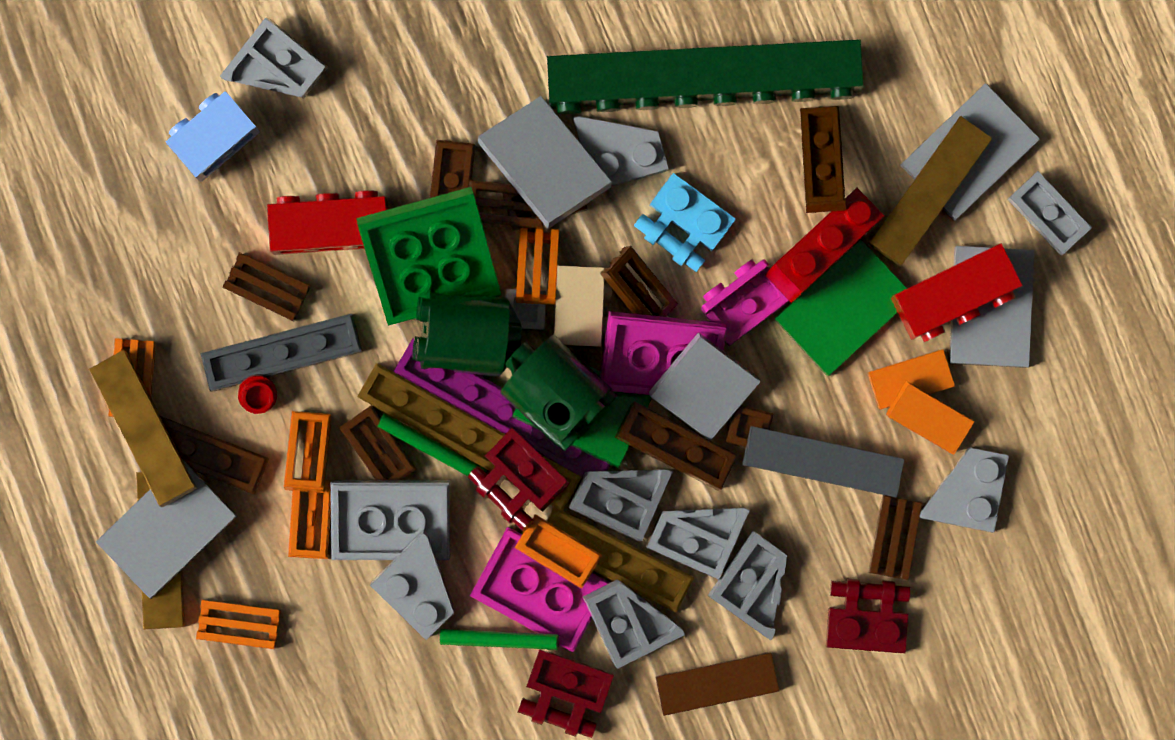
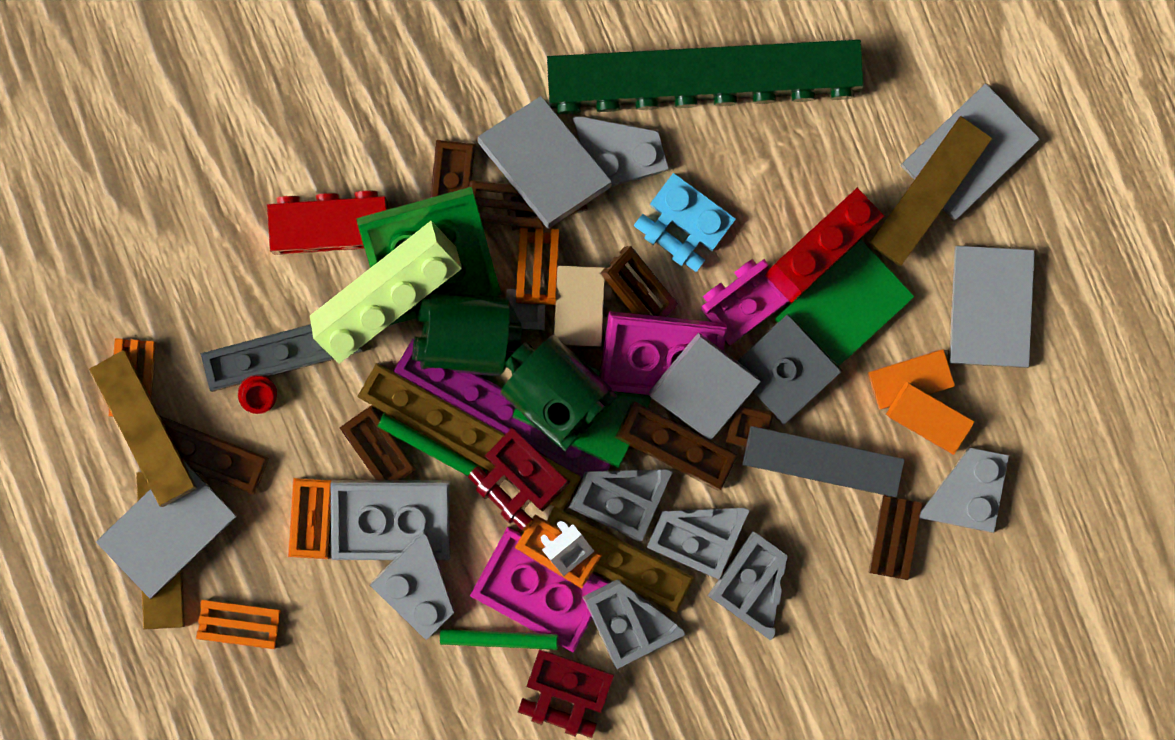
light blue brick [165,91,260,182] -> none
light grey wing [220,18,329,98] -> none
reddish brown tile [222,252,311,322] -> none
orange tile [284,411,332,493] -> none
reddish brown tile [655,652,779,716] -> none
reddish brown tile [800,106,846,213] -> none
dark red plate [826,578,910,654] -> none
red brick [891,243,1023,342] -> none
light grey plate [1007,171,1092,256] -> none
none -> yellowish green brick [310,221,462,364]
none -> white tile [541,521,594,576]
none -> dark grey plate [738,313,842,424]

